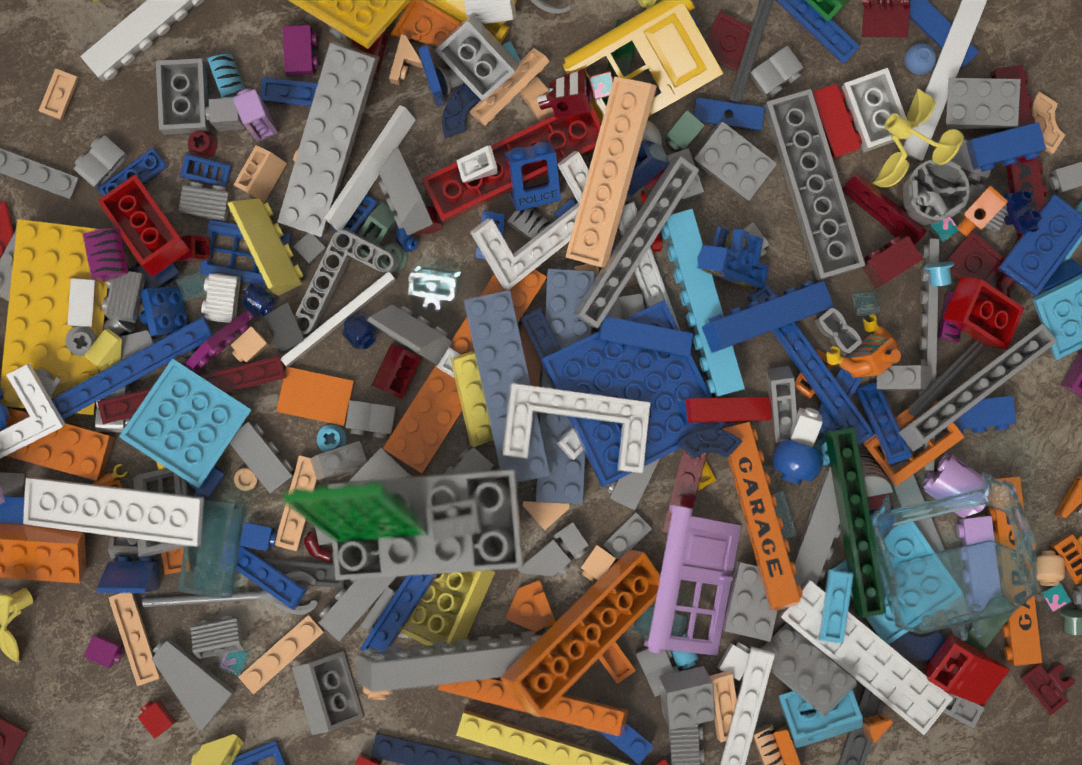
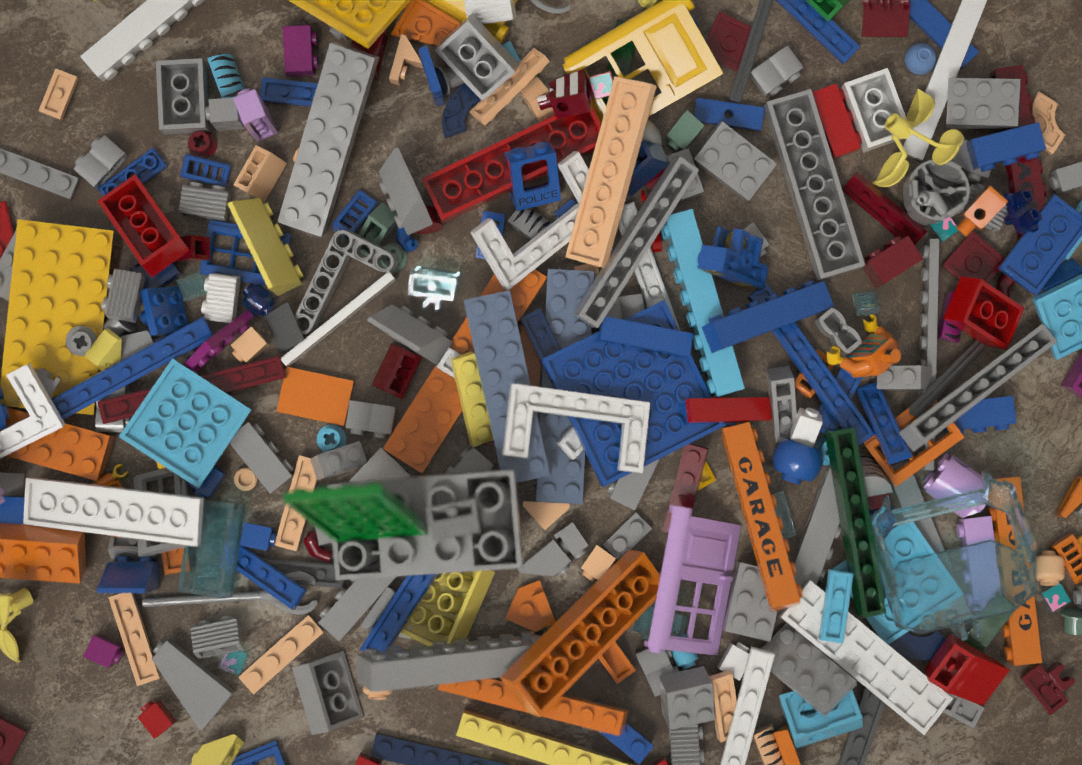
white tile [68,278,95,327] -> none
magenta brick [83,228,128,282] -> none
light grey tile [293,233,326,264] -> none
white tile [324,105,416,231] -> none
clear blue head [342,315,377,350] -> none
white slope [456,145,498,183] -> none
dark blue tile [676,429,743,459] -> none
orange slope [863,713,893,743] -> none
medium azure piece [924,261,955,286] -> none

